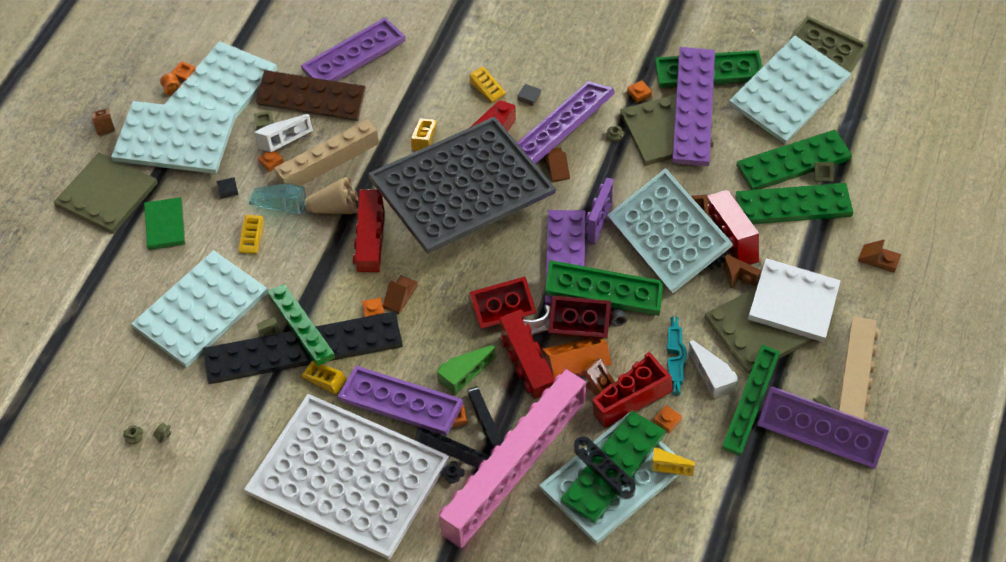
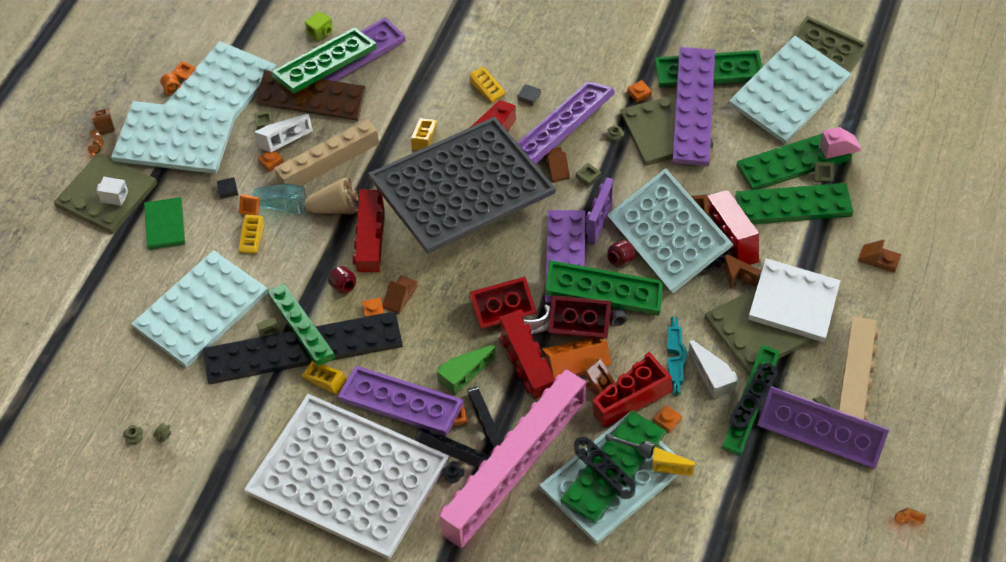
none -> clear orange arm [88,128,104,155]
none -> white brick [97,177,128,206]
none -> orange plate [239,194,260,215]
none -> green plate [271,27,377,94]
none -> lime brick [305,10,333,42]
none -> dark red head [328,266,357,294]
none -> olive plate [576,163,602,187]
none -> dark grey hinge [605,433,655,459]
none -> dark red head [607,240,635,267]
none -> black beam [729,363,777,431]
none -> bright pink slope [820,127,861,159]
none -> clear orange arm [895,508,927,525]

